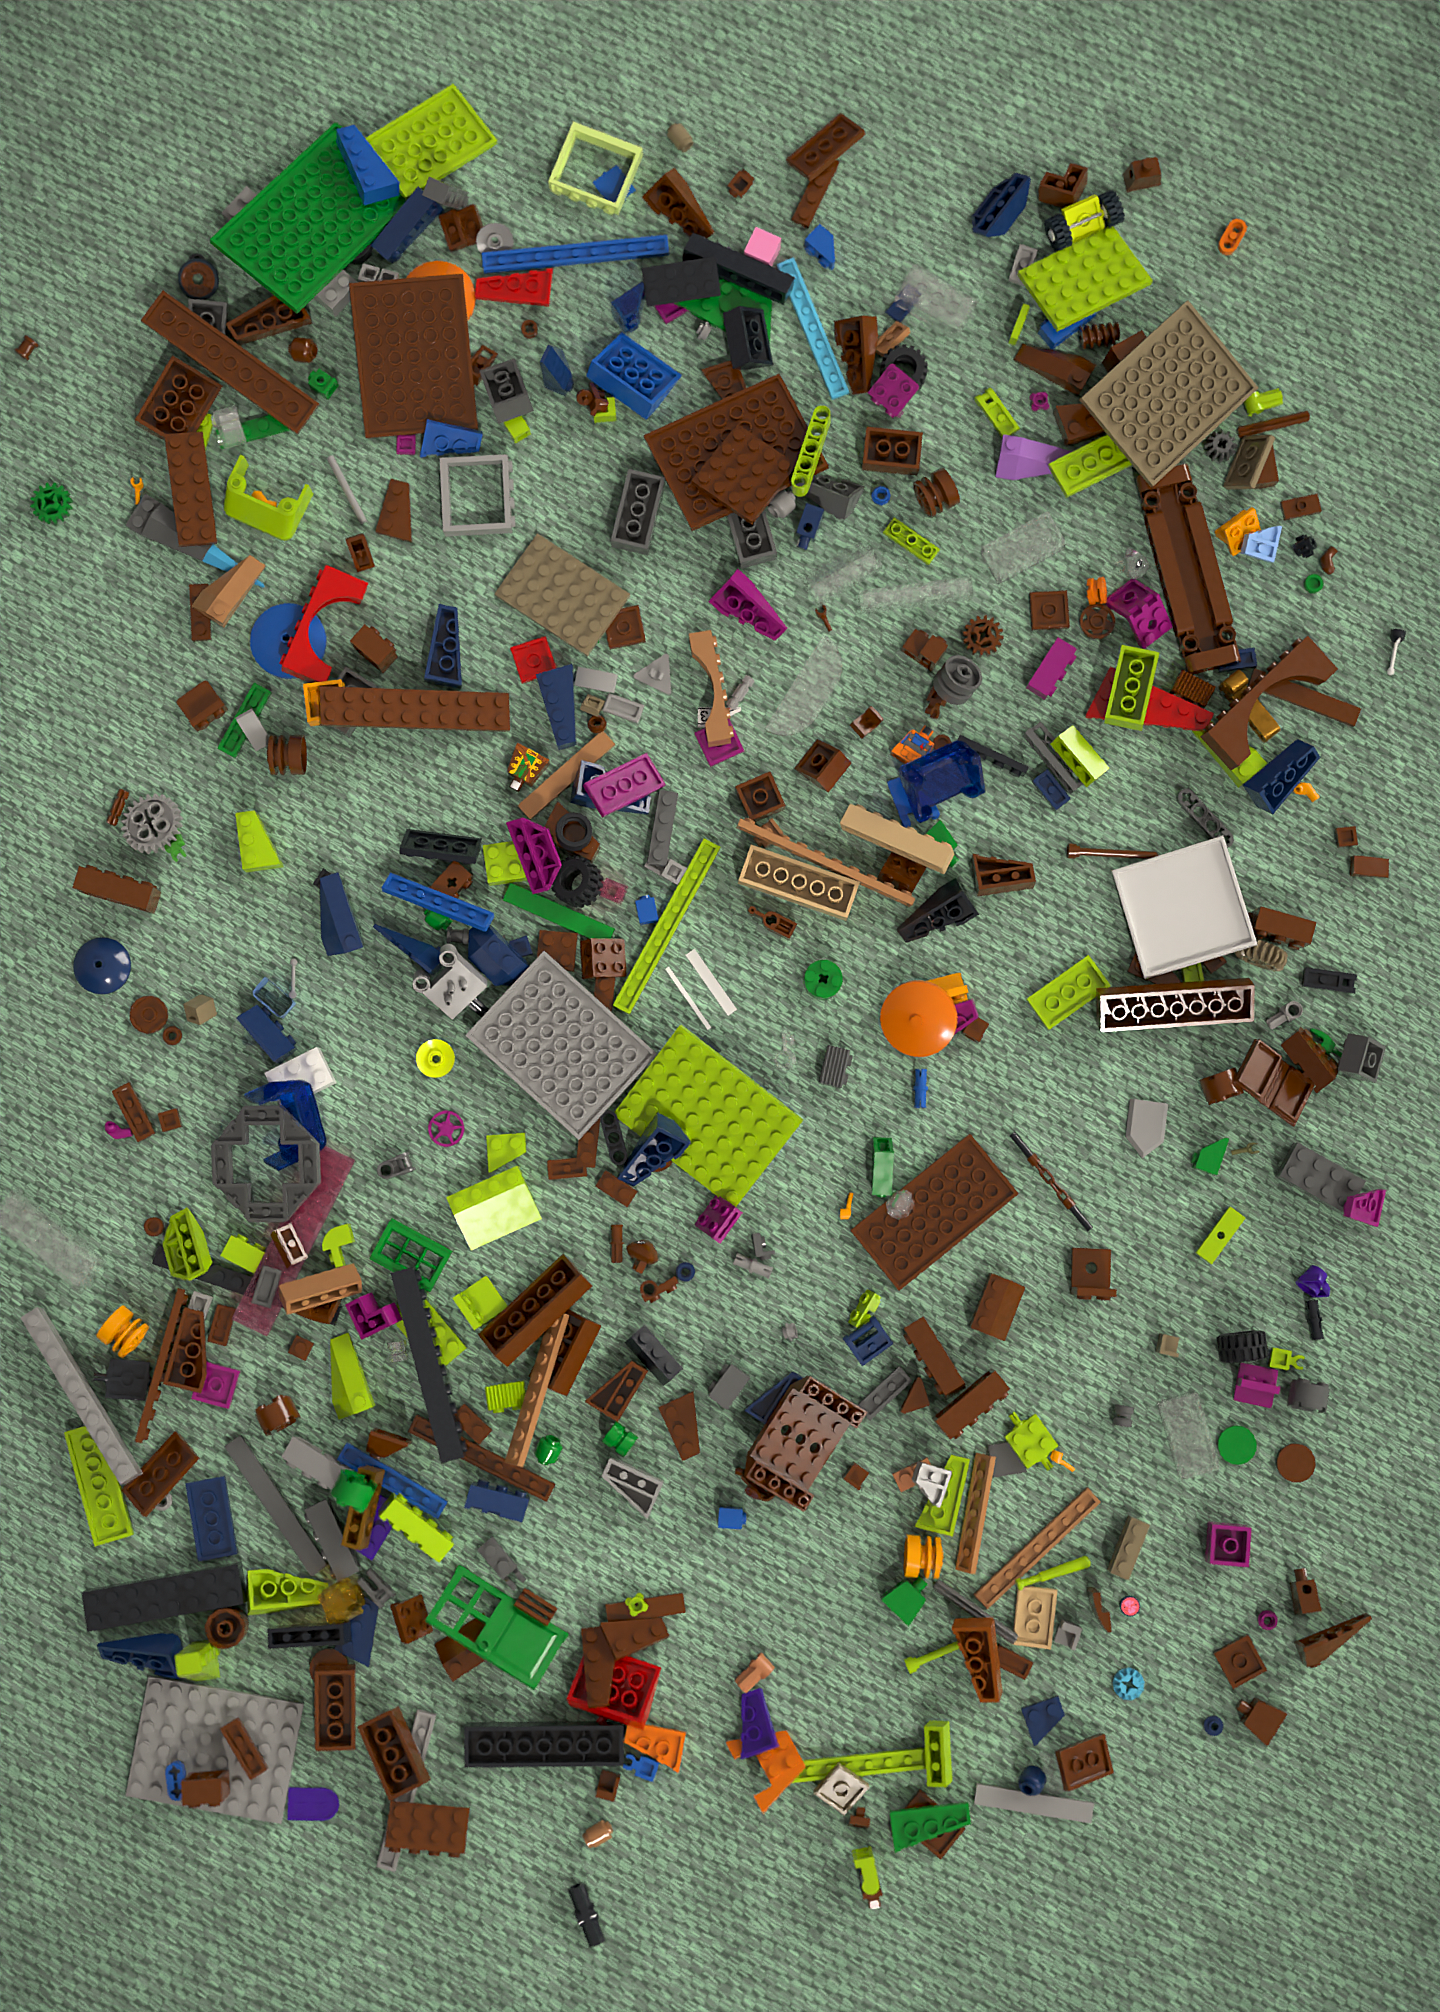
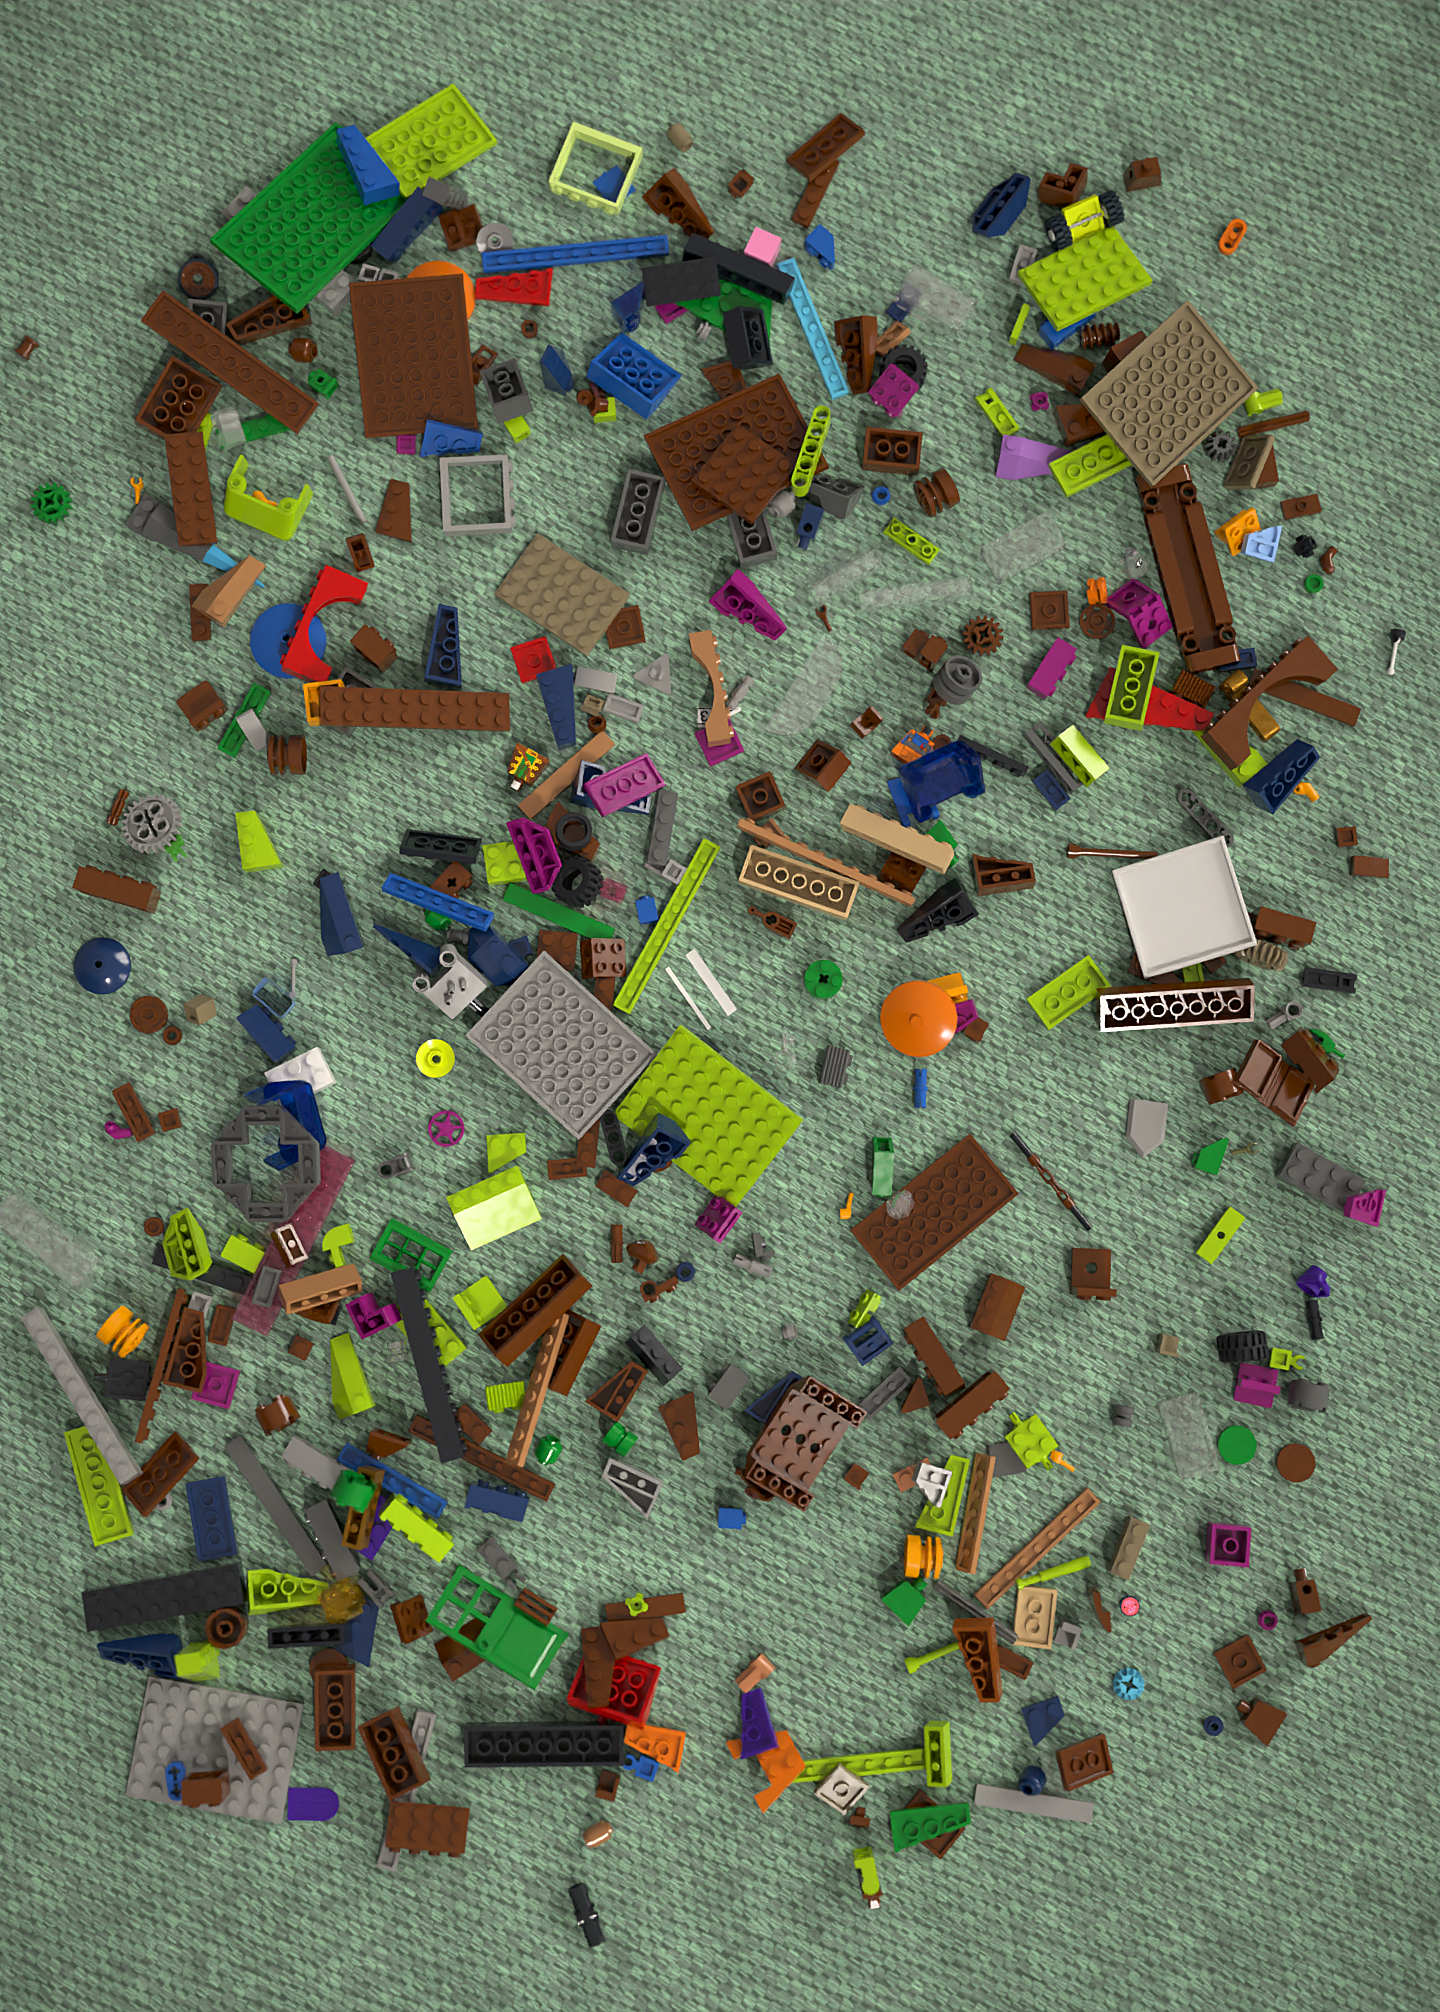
dark grey brick [1338,1033,1386,1083] -> none

